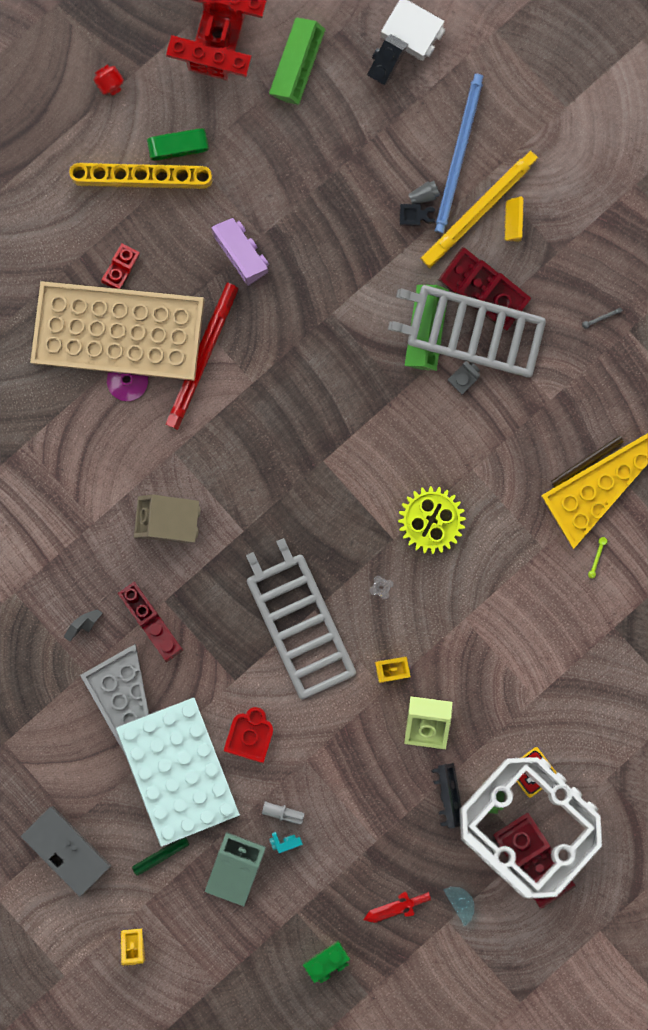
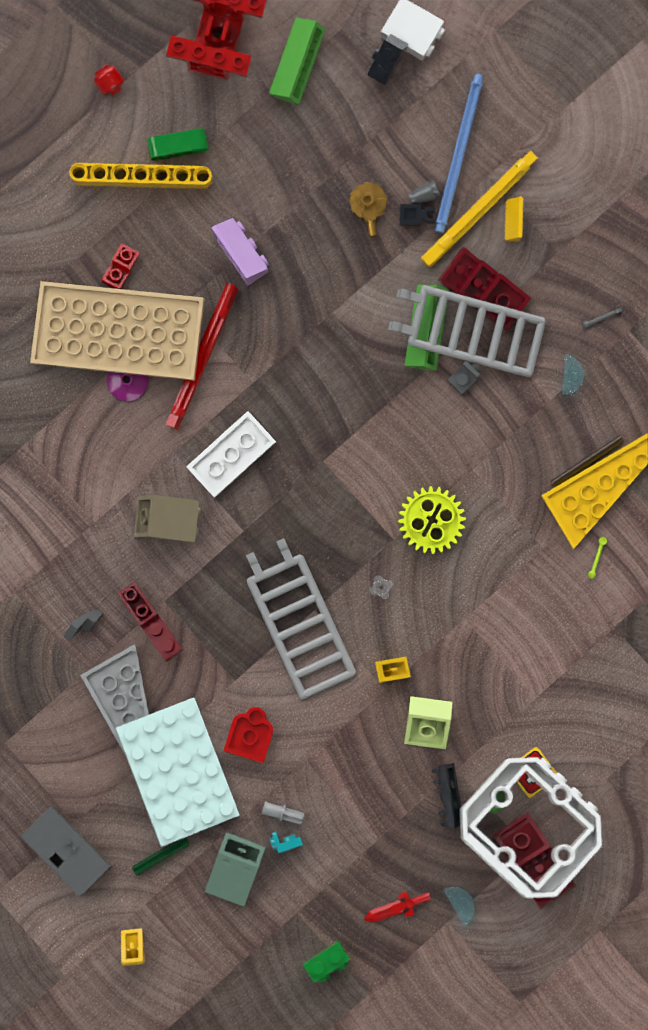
none -> white plate [186,411,276,498]
none -> pearl gold piece [349,182,387,237]
none -> clear light blue plate [561,354,584,396]

